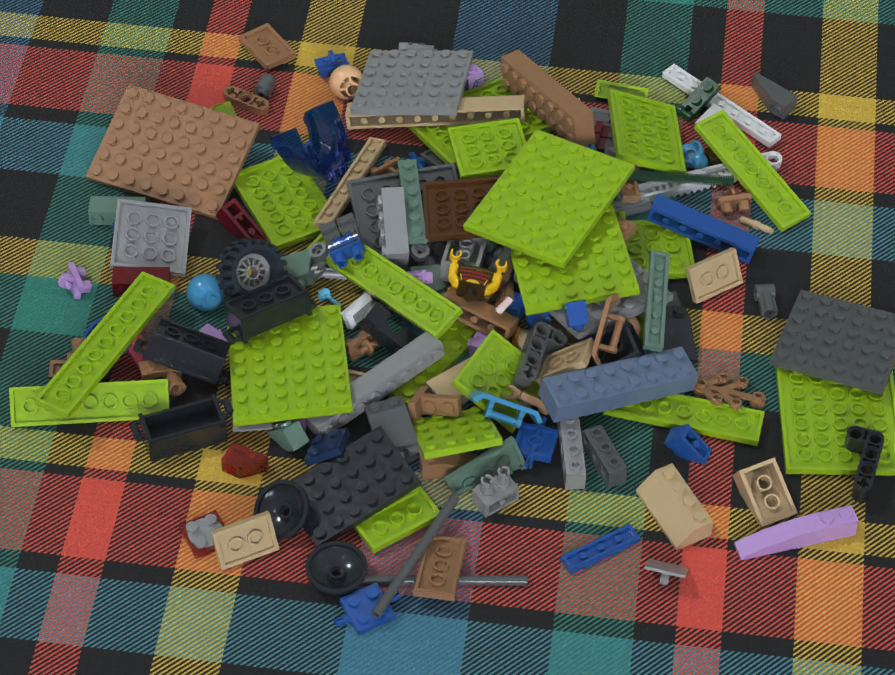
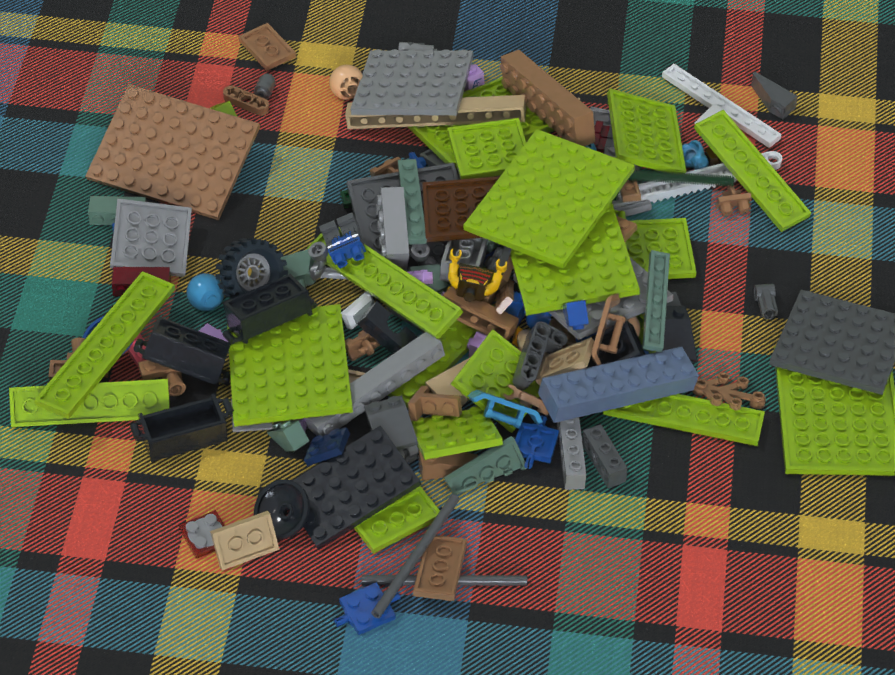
lavender hips [58,262,92,299] -> none
dark red slope [215,198,268,241] -> none
clear red slope [221,442,269,479] -> none
lime plate [234,151,339,251] -> none
clear blue windscreen [270,100,351,183] -> none
black dish [305,541,368,595] -> none
tan tile [313,137,387,228] -> none
blue hips [314,50,350,79] -> none
medium azure hand [317,288,342,307] -> none
light grey brick [472,466,520,518] -> none
blue tile [560,524,641,575] -> none
lime plate [594,79,650,99] -> none
tan slope [636,463,713,551] -> none
light grey piece [644,558,689,585] -> none
blue brick [647,194,760,264] -> none
blue slope [664,424,712,465] -> none
dark green plate [676,76,721,123] -> none
tan plate [685,247,743,304] -> none
tan slope [733,457,798,527] -> none
lavender slope [734,505,859,561] -> none
tan piece [739,216,774,234] -> none
black beam [844,426,884,503] -> none

